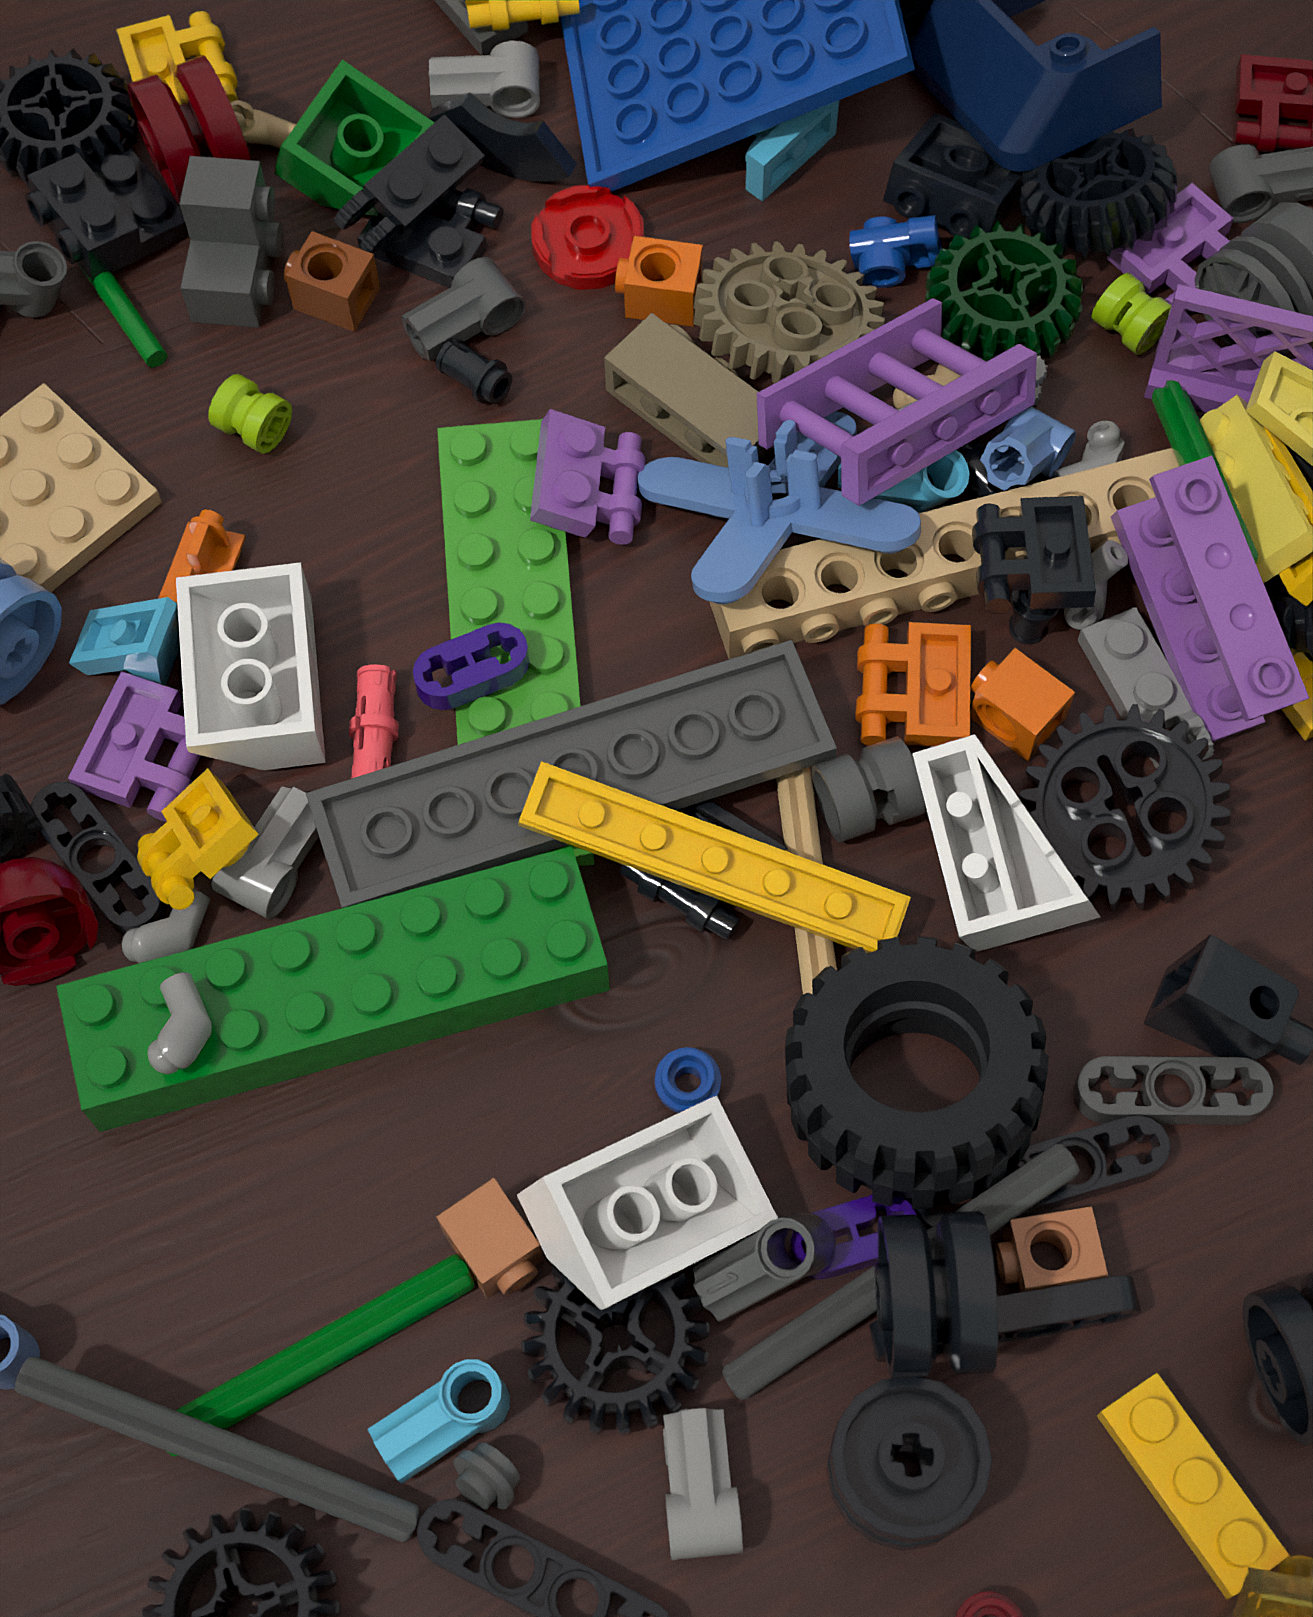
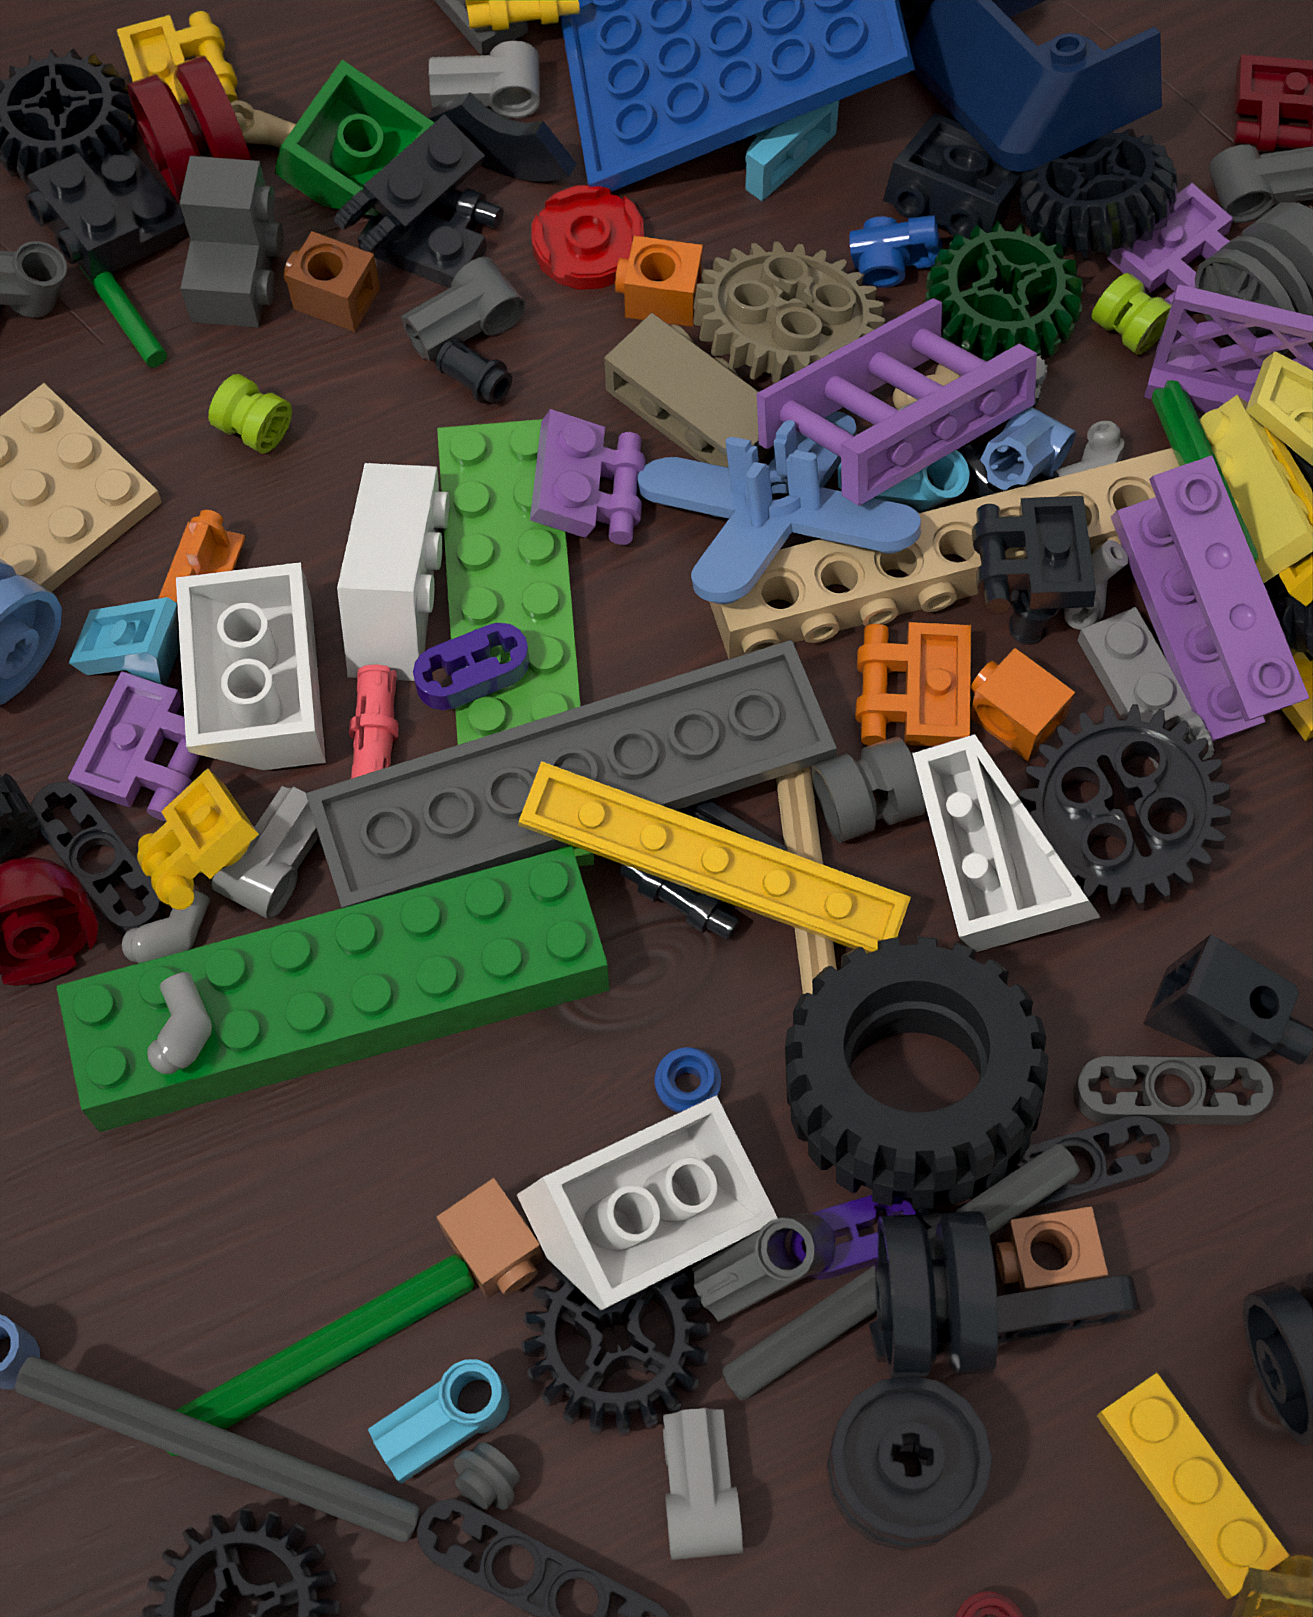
none -> white wedge [337,463,450,681]

